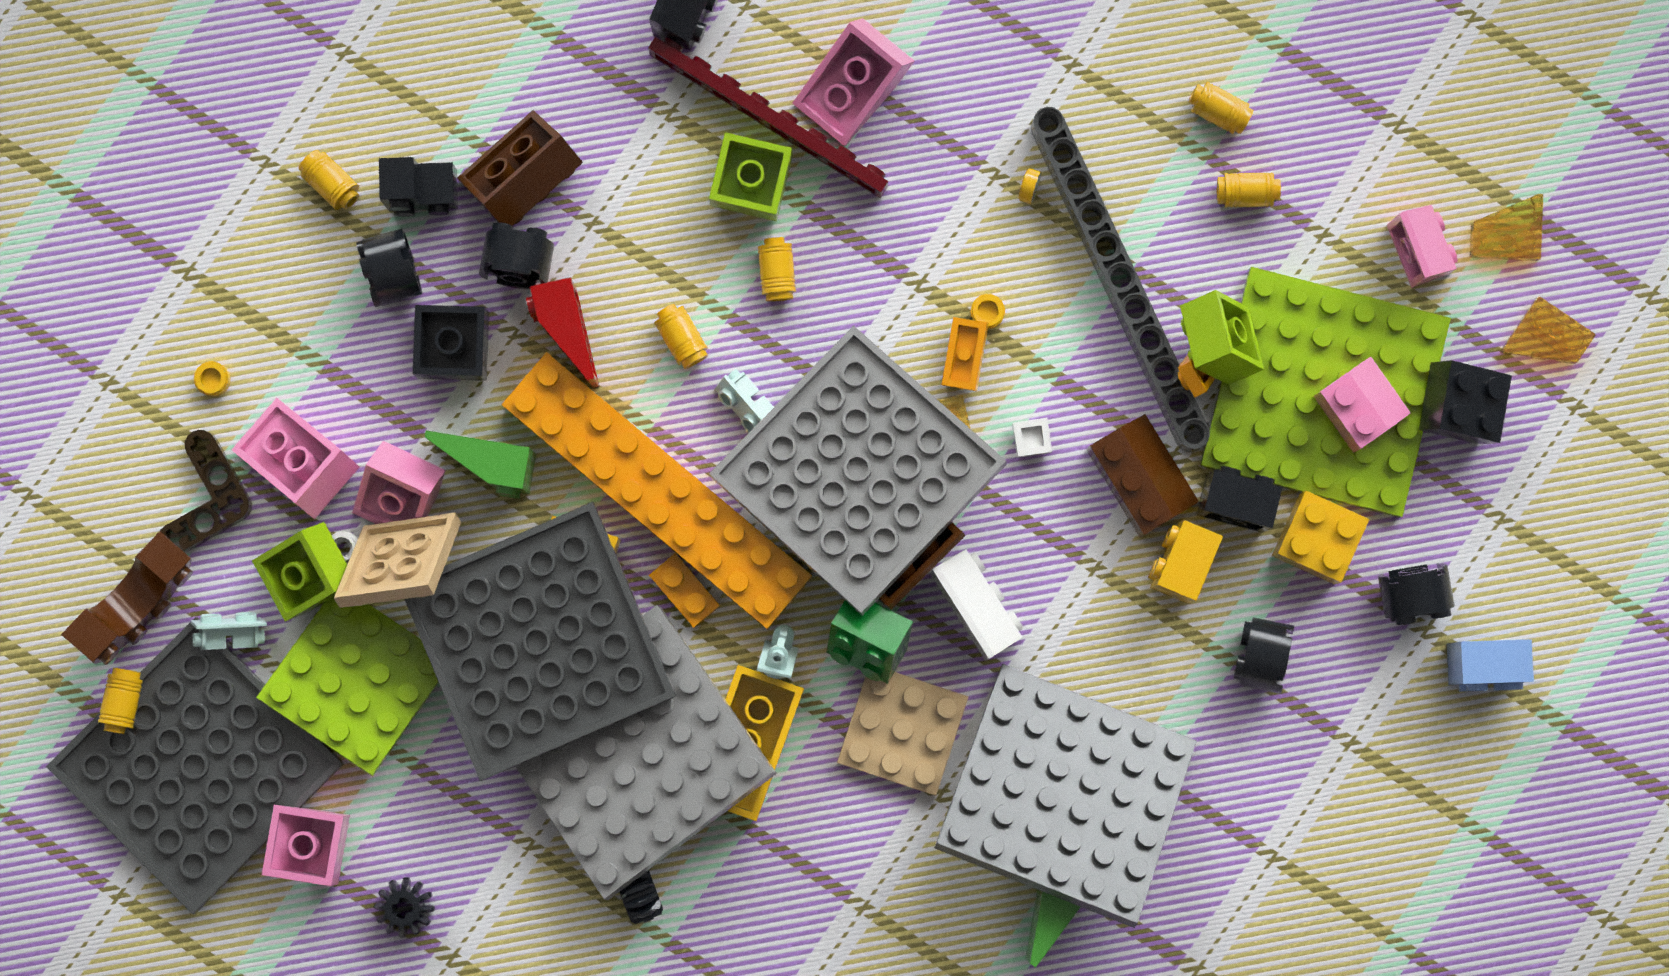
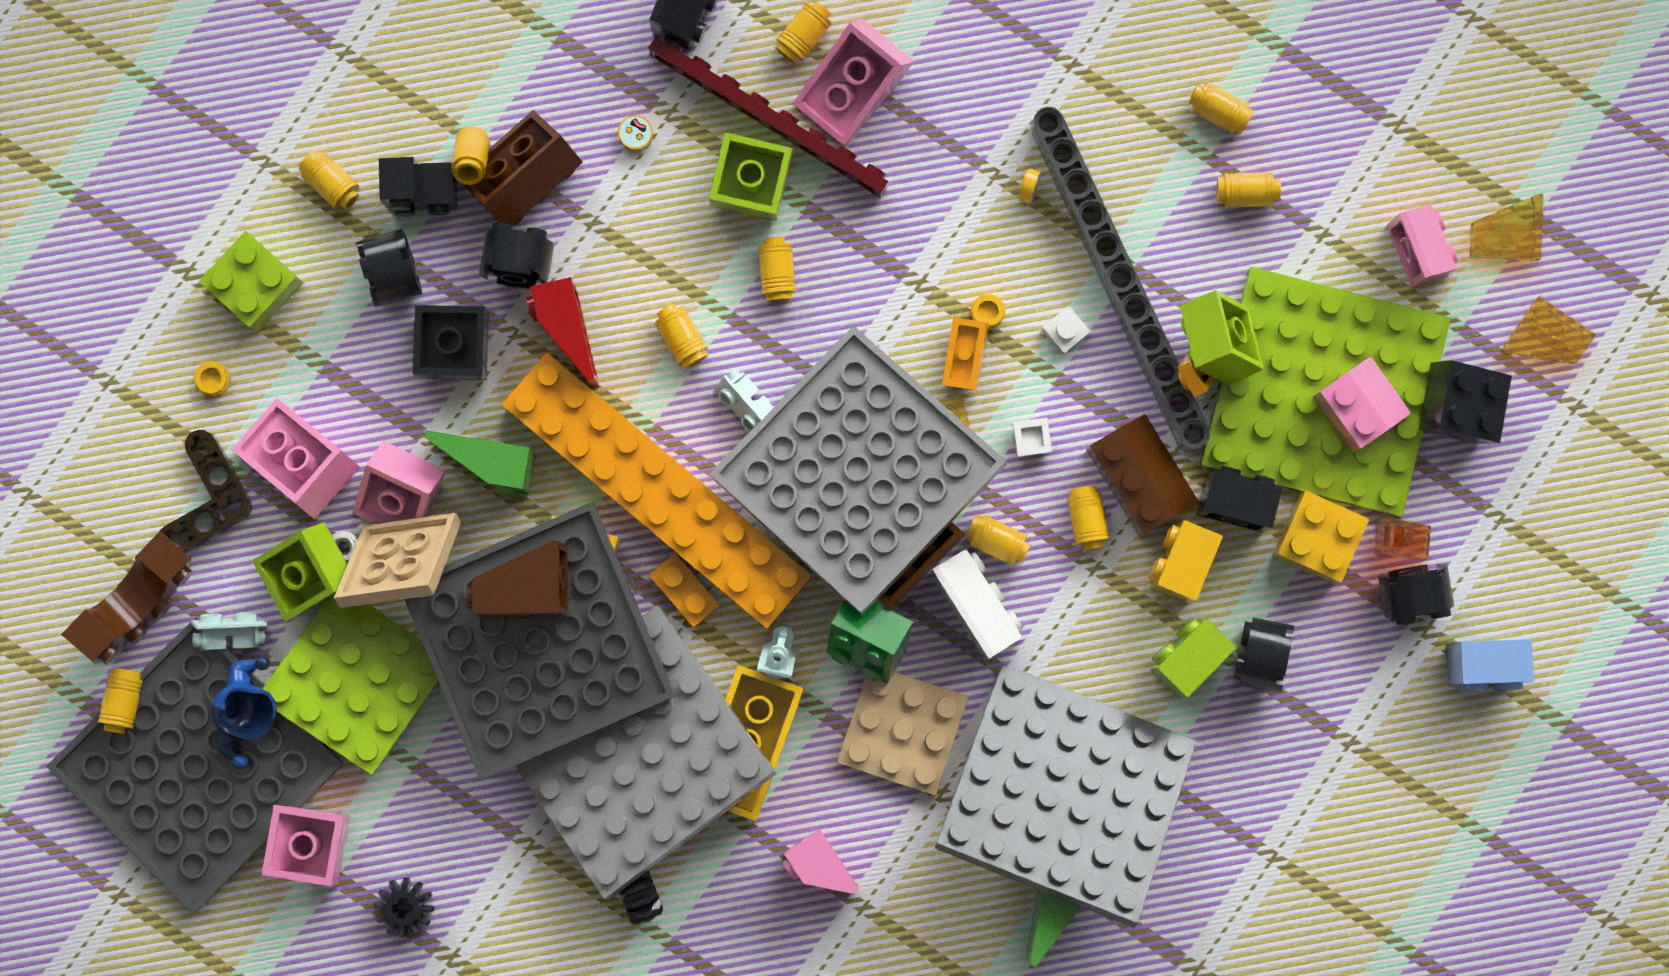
none -> lime brick [199,231,304,333]
none -> dark blue piece [211,656,276,769]
none -> yellow head [451,126,490,185]
none -> reddish brown slope [466,541,568,618]
none -> tile [618,115,653,151]
none -> yellow head [775,1,832,64]
none -> bright pink slope [782,828,859,894]
none -> yellow head [965,515,1031,566]
none -> white plate [1042,306,1091,355]
none -> yellow head [1067,485,1110,551]
none -> lime brick [1150,618,1237,699]
none -> clear orange slope [1374,518,1431,560]

